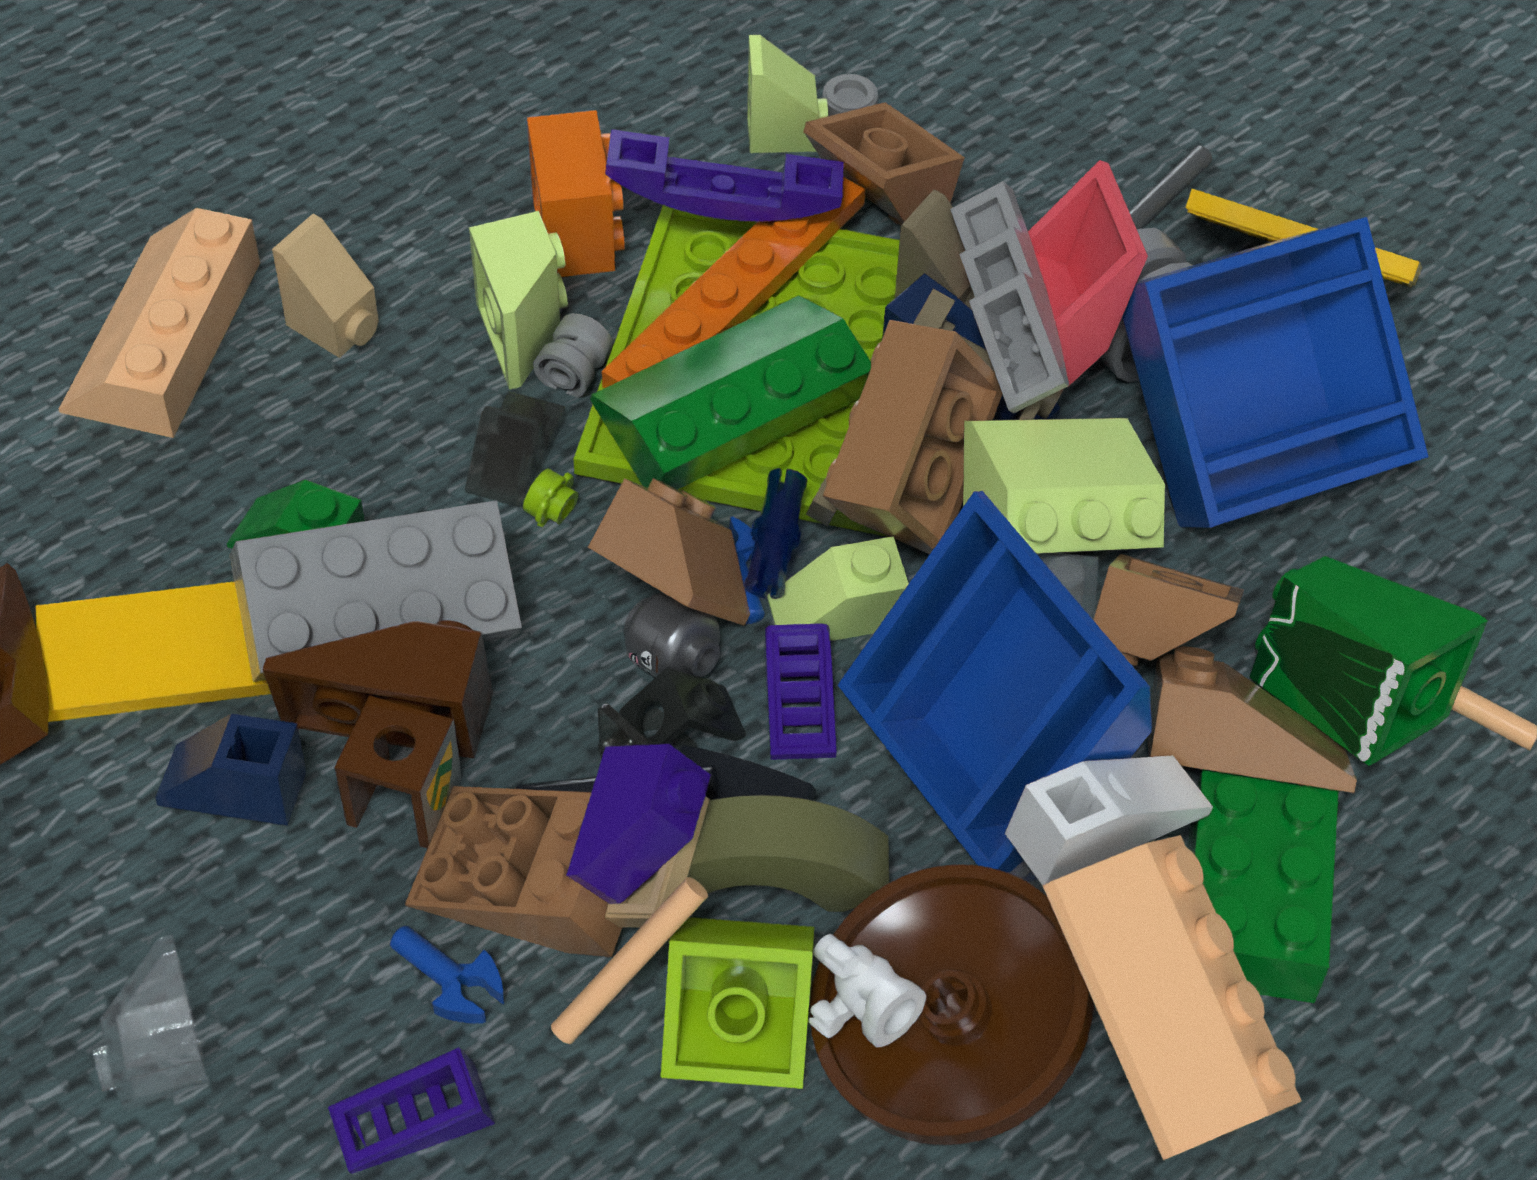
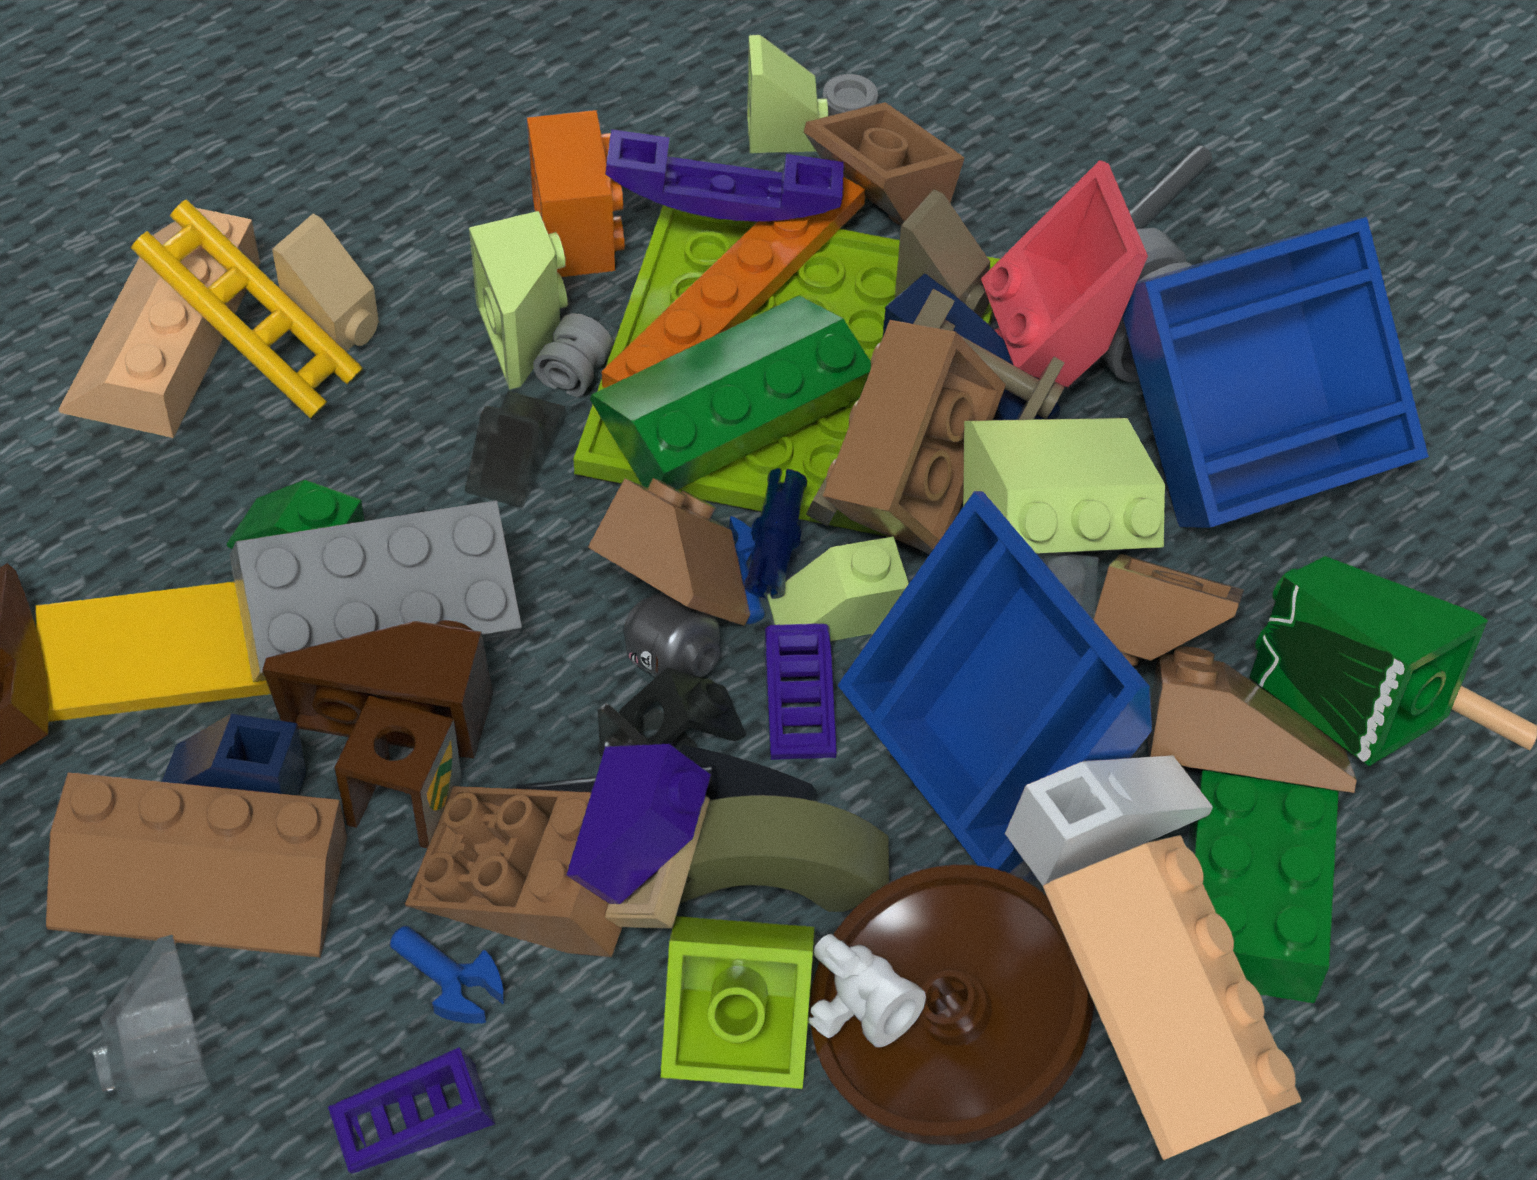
lime plate [523,468,578,527] -> none
light nougat bar [551,877,708,1044] -> none
light grey slope [950,181,1069,413] -> none
yellow tile [1185,188,1422,287] -> none
none -> medium nougat slope [46,772,347,958]
none -> yellow bar [131,199,363,419]

